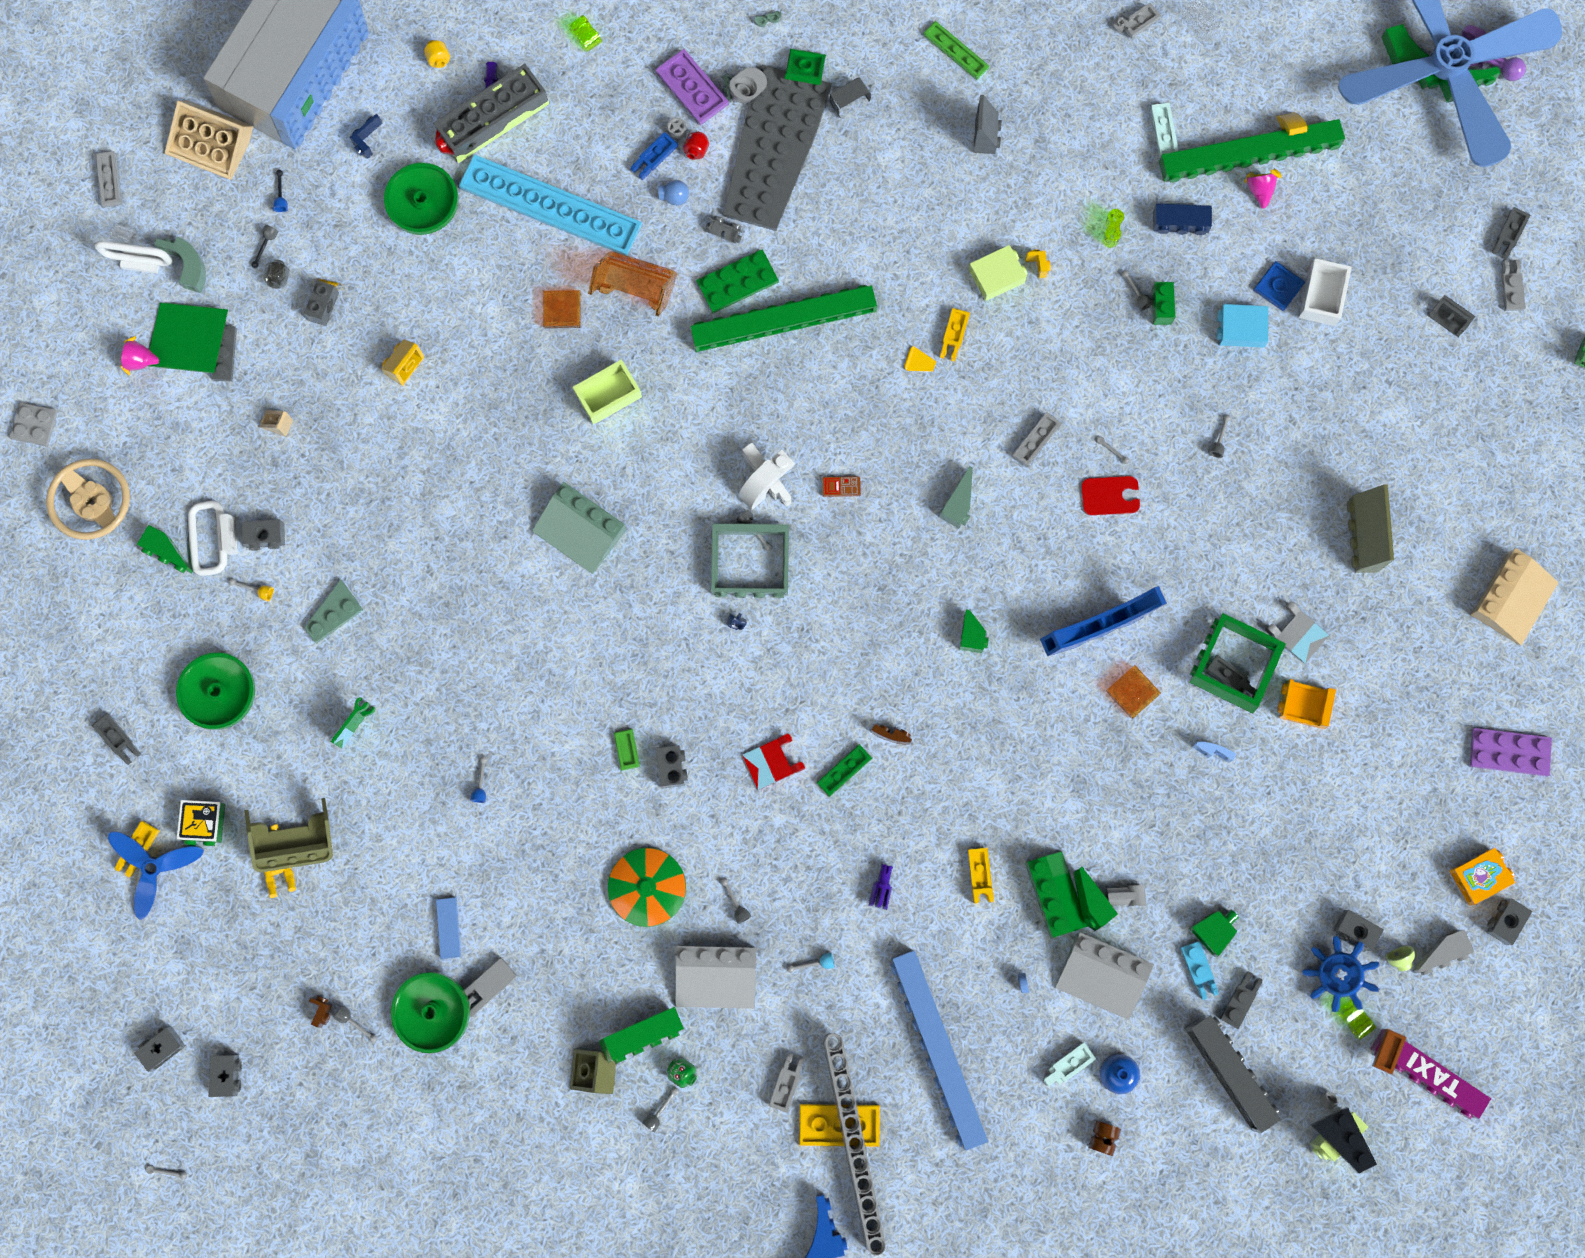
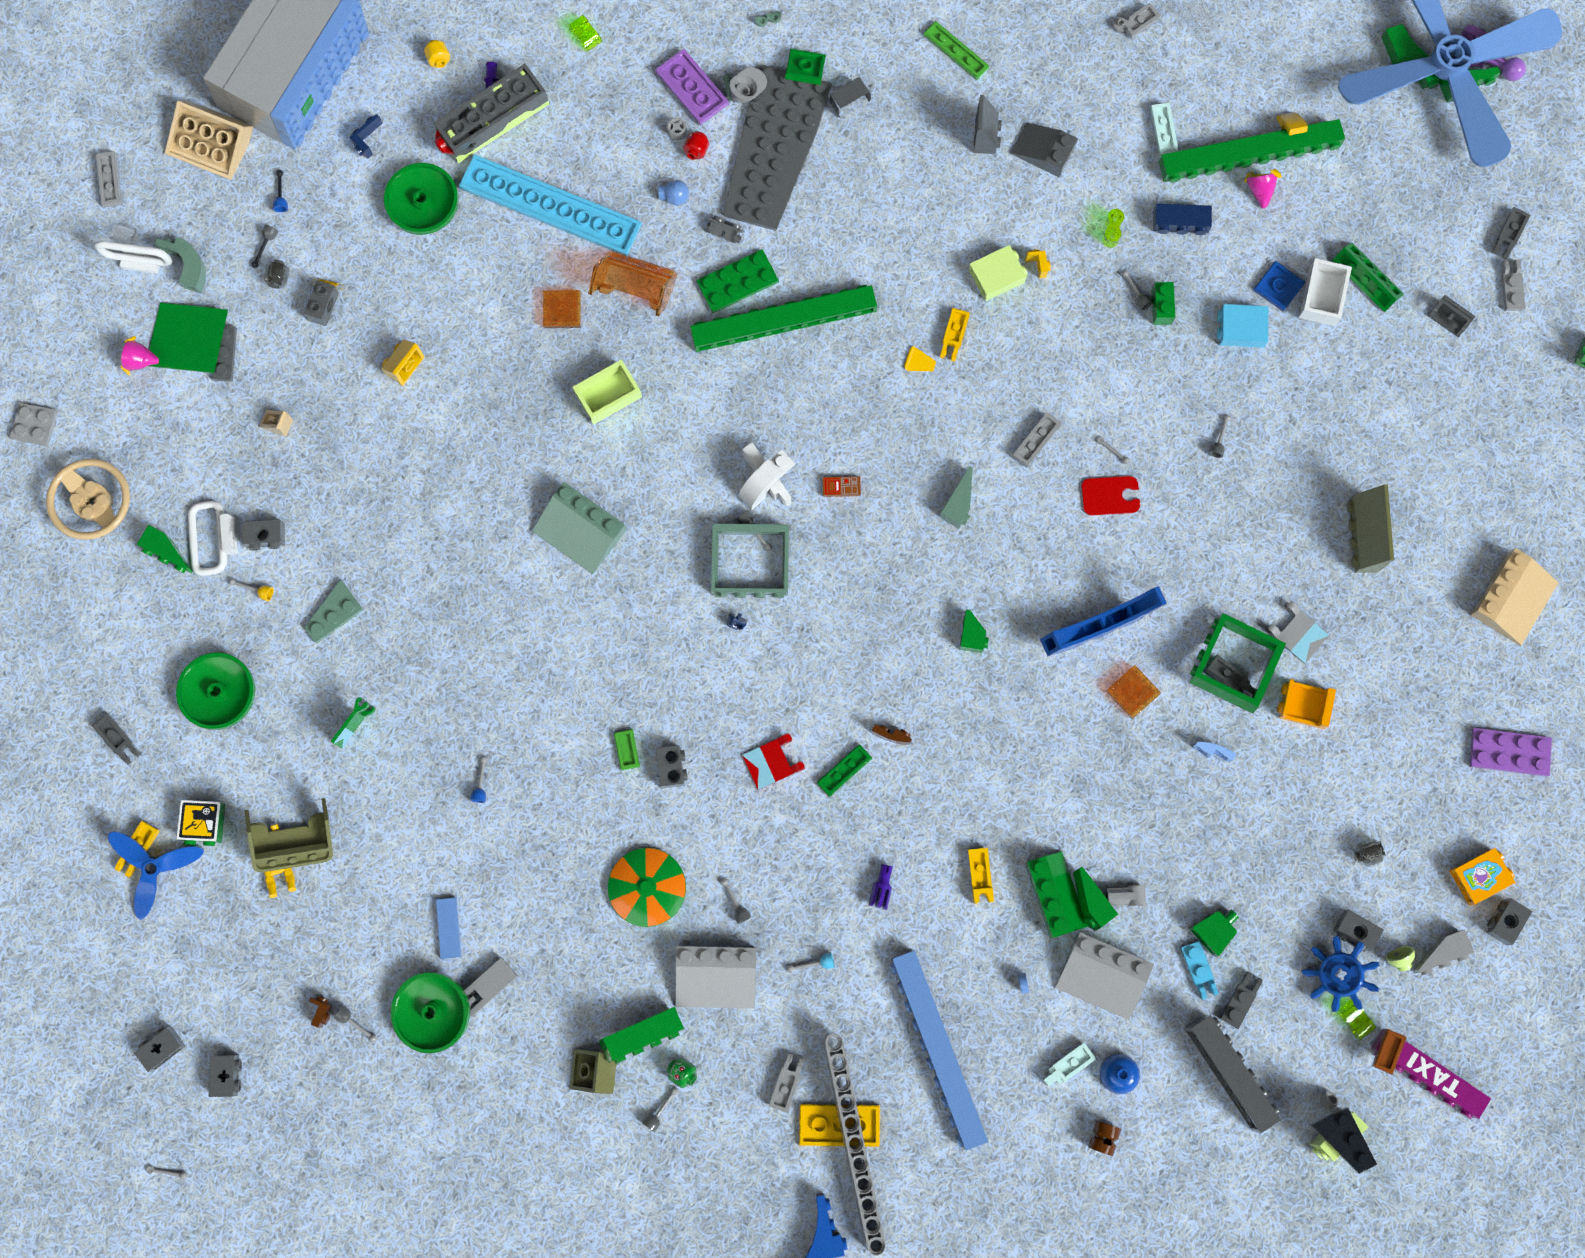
blue hinge [630,132,678,180] -> none
none -> dark grey slope [1010,123,1078,177]
none -> green fence [1332,243,1404,312]
none -> clear smoke head [1355,838,1386,867]

